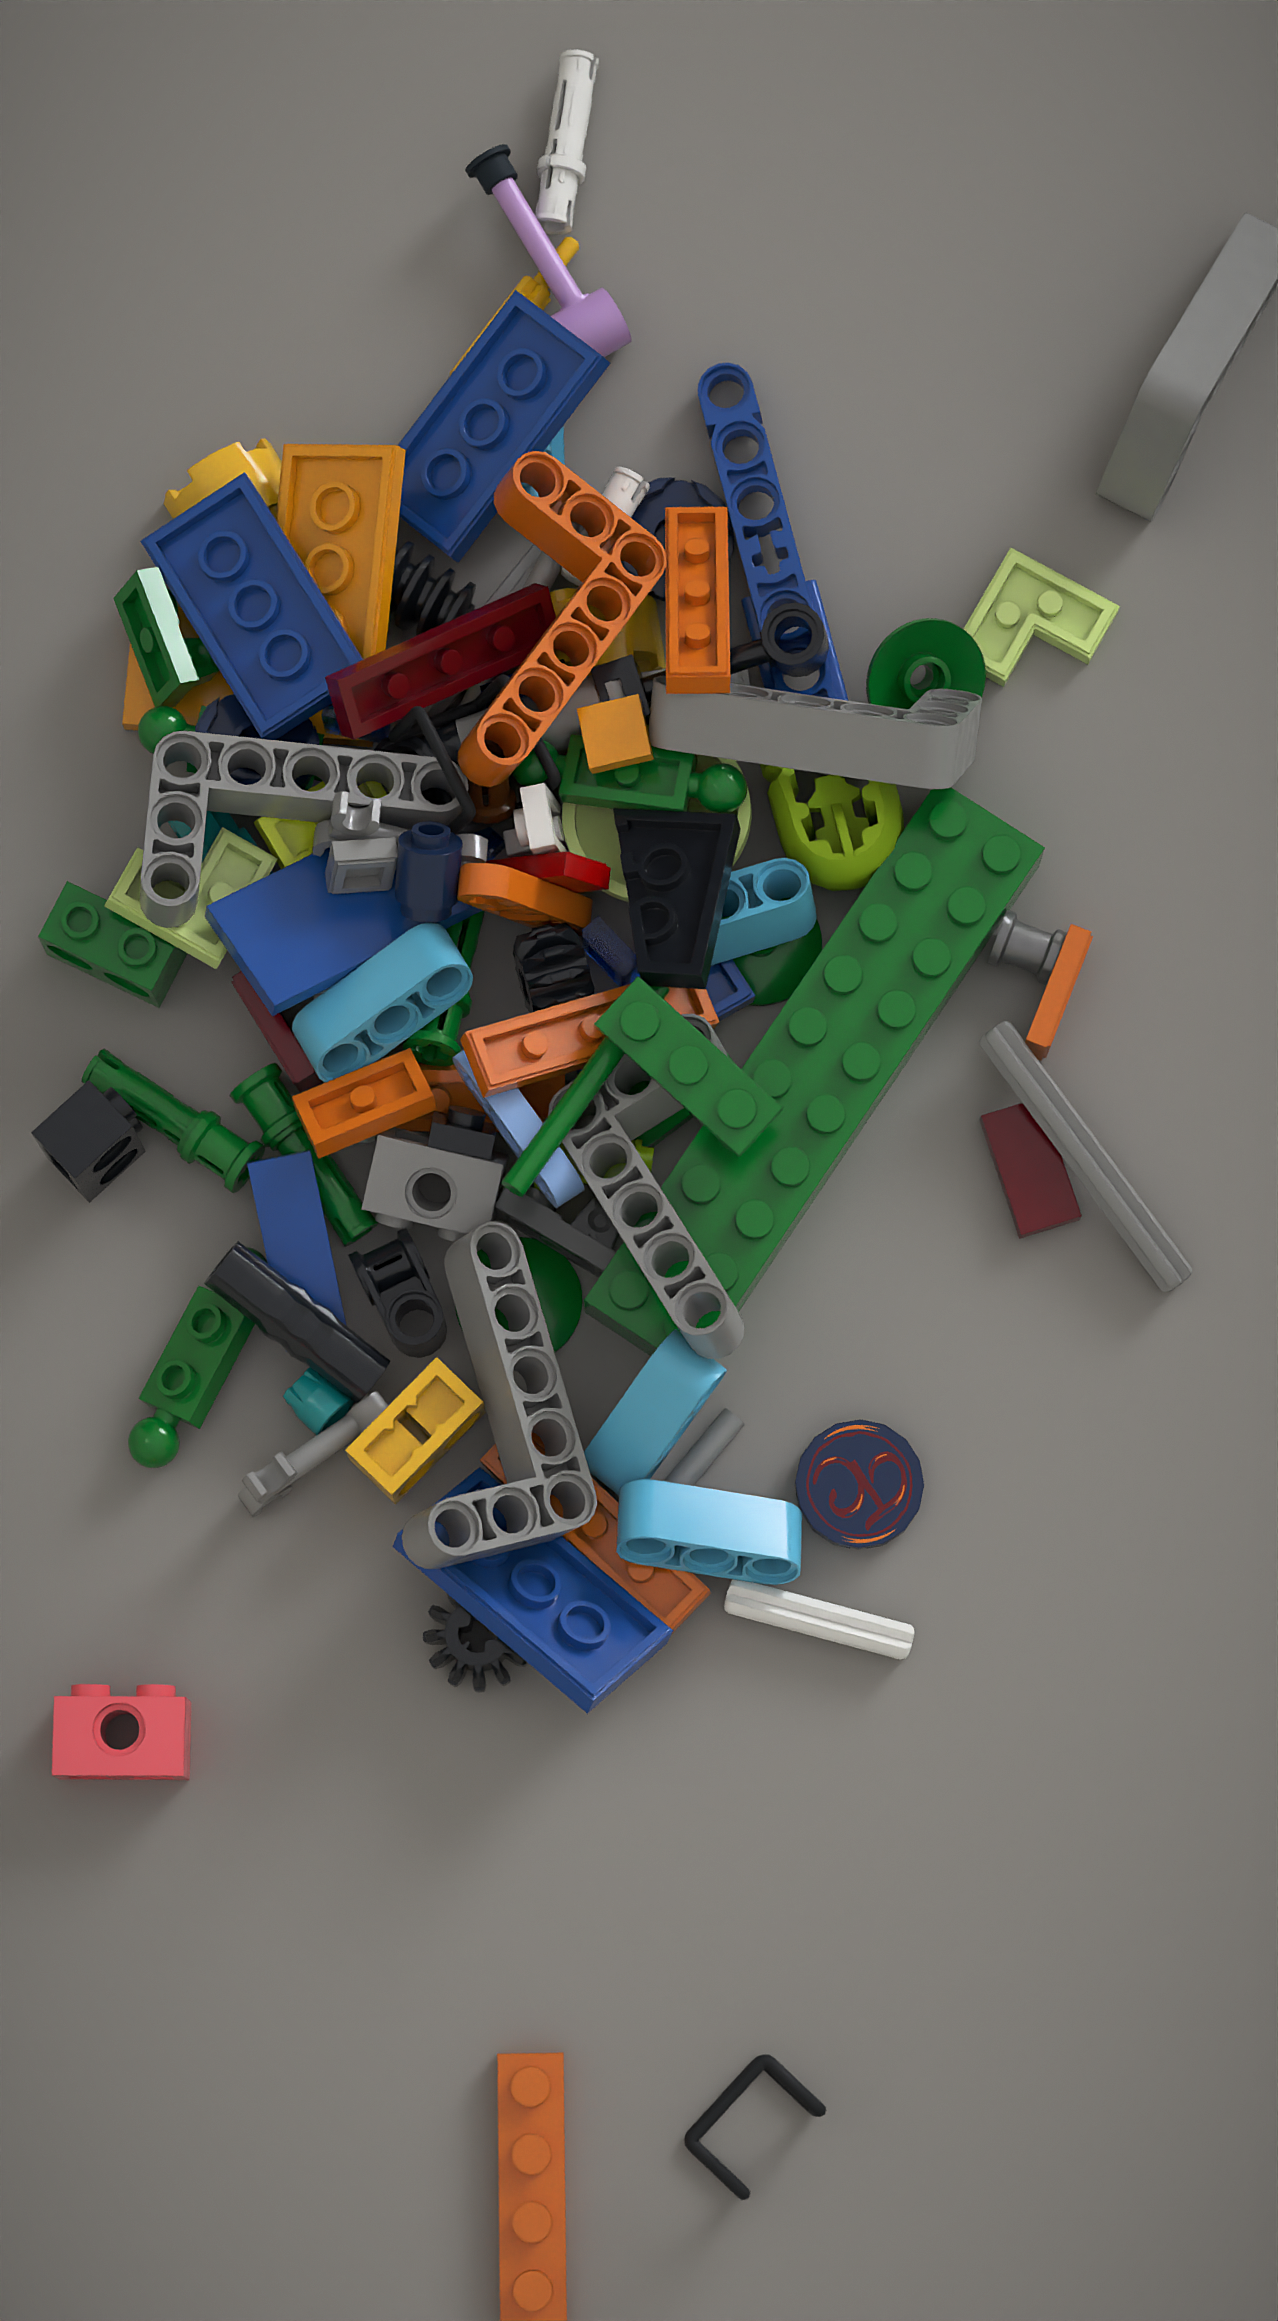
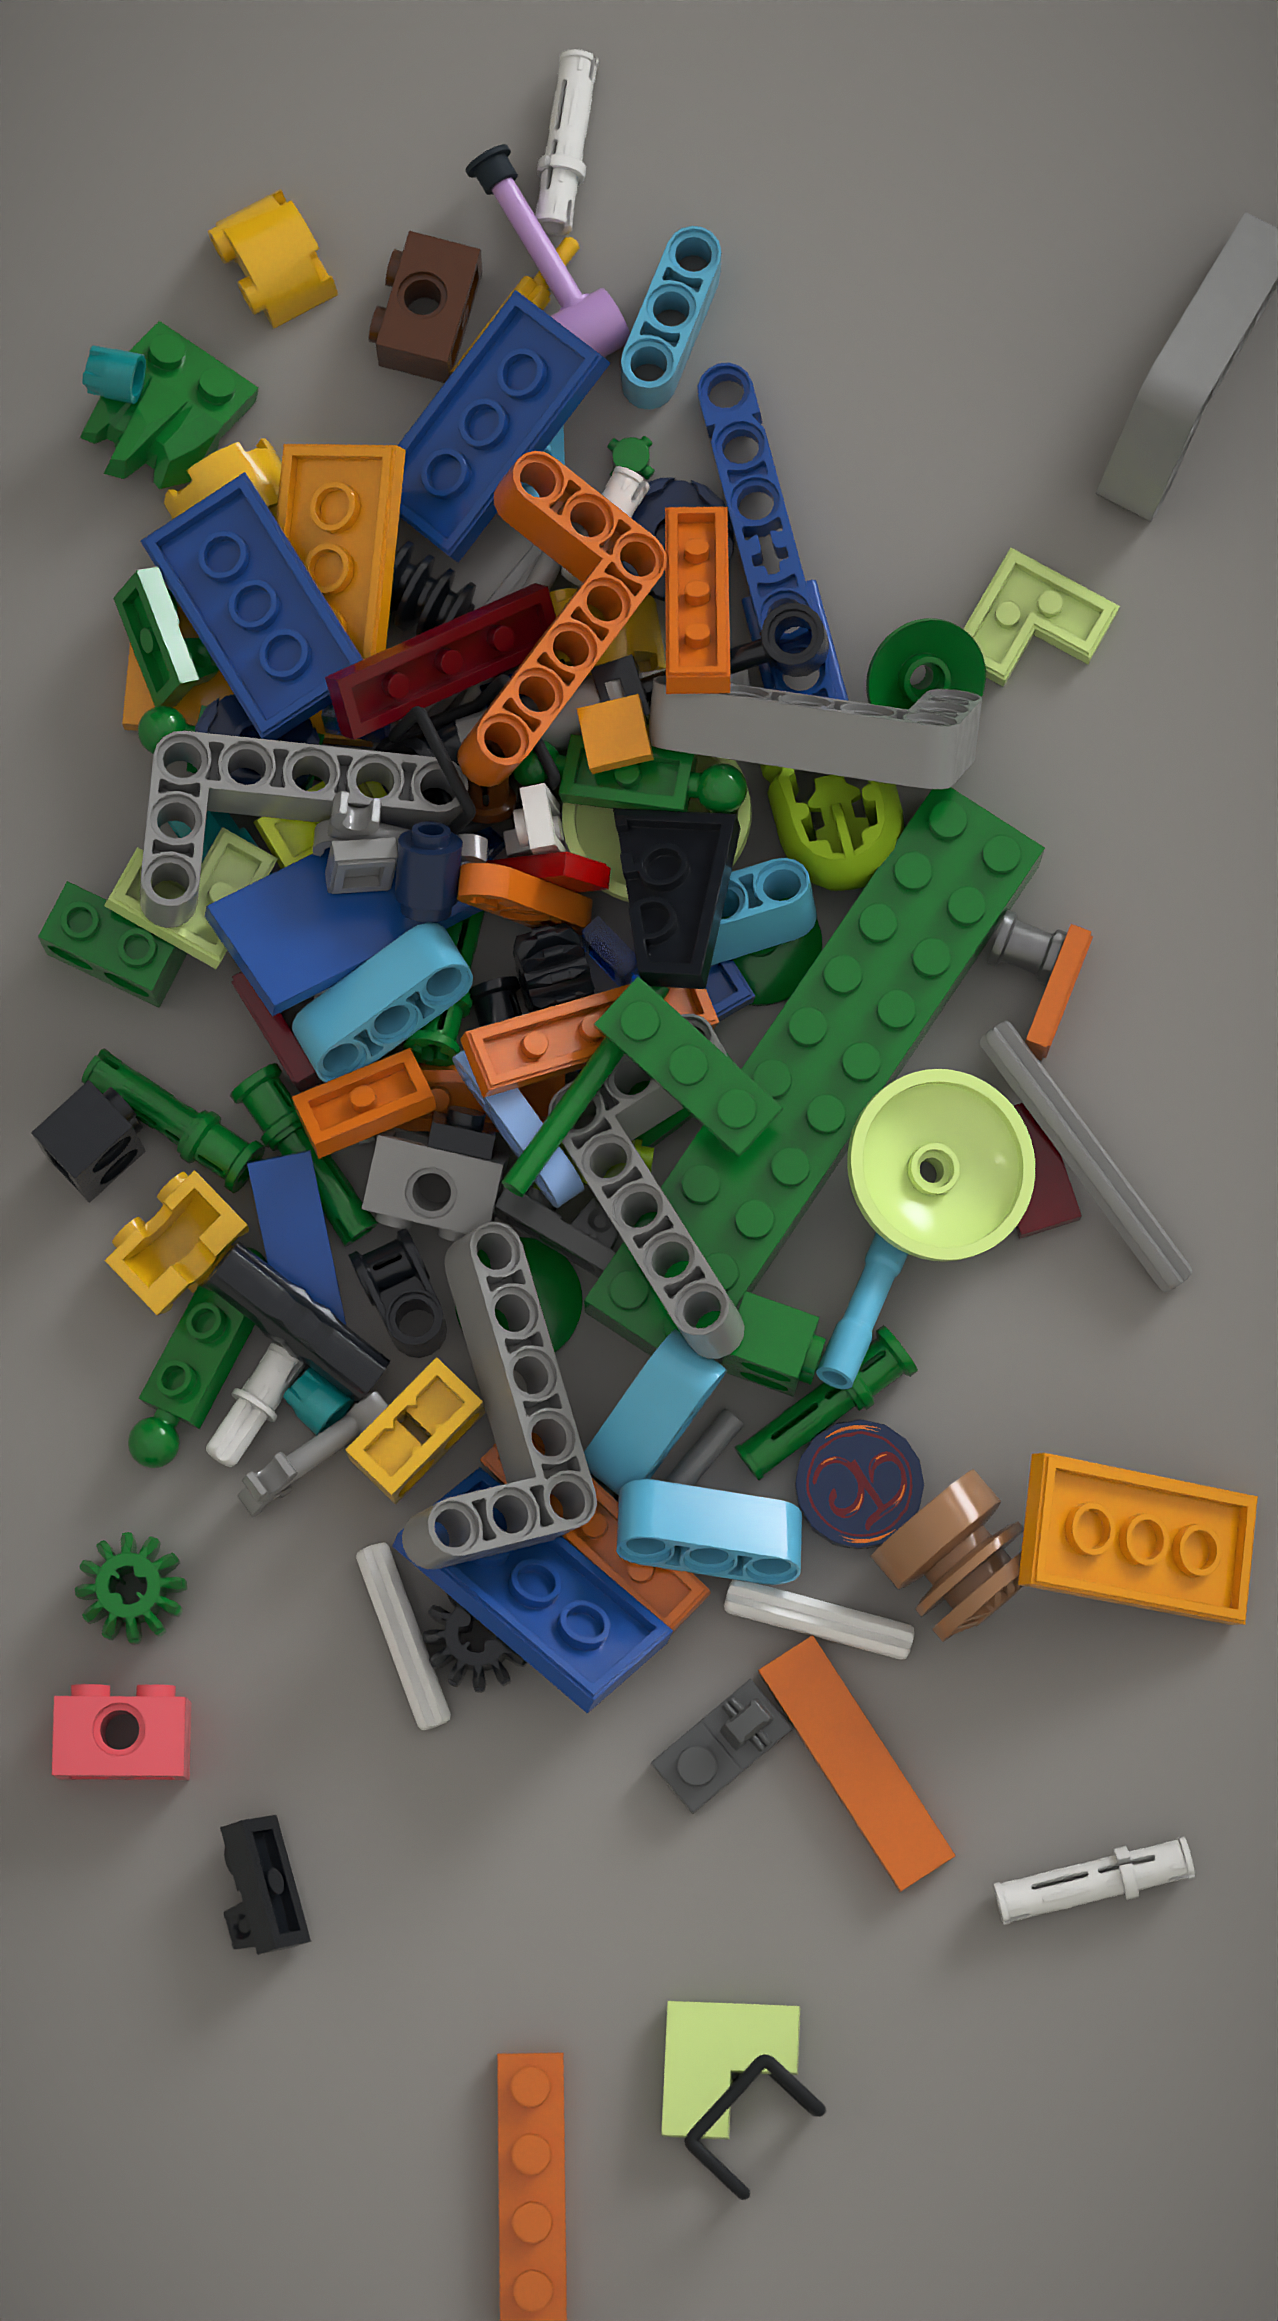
none -> green gear [75,1532,187,1645]
none -> green plate [80,321,259,489]
none -> teal hose [82,345,146,404]
none -> yellow cylinder [104,1170,249,1315]
none -> white axle [206,1343,305,1467]
none -> yellow cylinder [208,189,338,329]
none -> black hinge [220,1815,311,1955]
none -> white axle [356,1542,451,1730]
none -> reddish brown brick [369,231,483,383]
none -> black bush [468,976,522,1027]
none -> green piece [607,436,655,480]
none -> medium azure beam [621,226,722,410]
none -> dark grey hinge [651,1678,793,1814]
none -> yellowish green tile [661,2001,801,2140]
none -> green brick [722,1291,826,1397]
none -> green pin [734,1325,918,1480]
none -> orange tile [758,1635,956,1892]
none -> medium azure piece [816,1232,908,1389]
none -> yellowish green dish [847,1069,1035,1262]
none -> medium nougat wheel [871,1469,1024,1642]
none -> white pin [993,1836,1195,1925]
none -> light orange tile [1018,1453,1258,1625]

